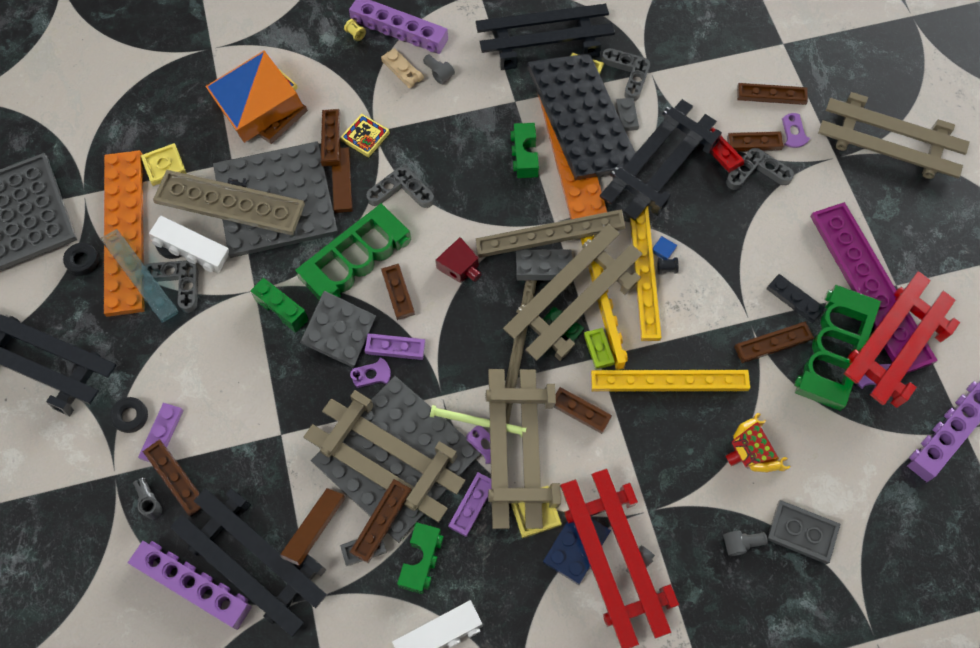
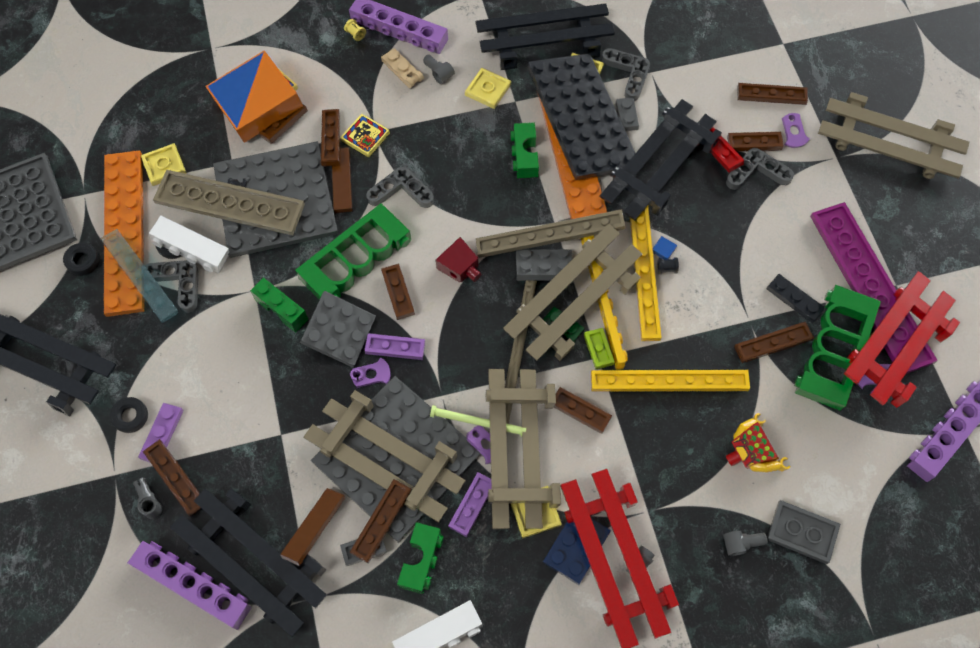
none -> light yellow tile [465,68,511,109]

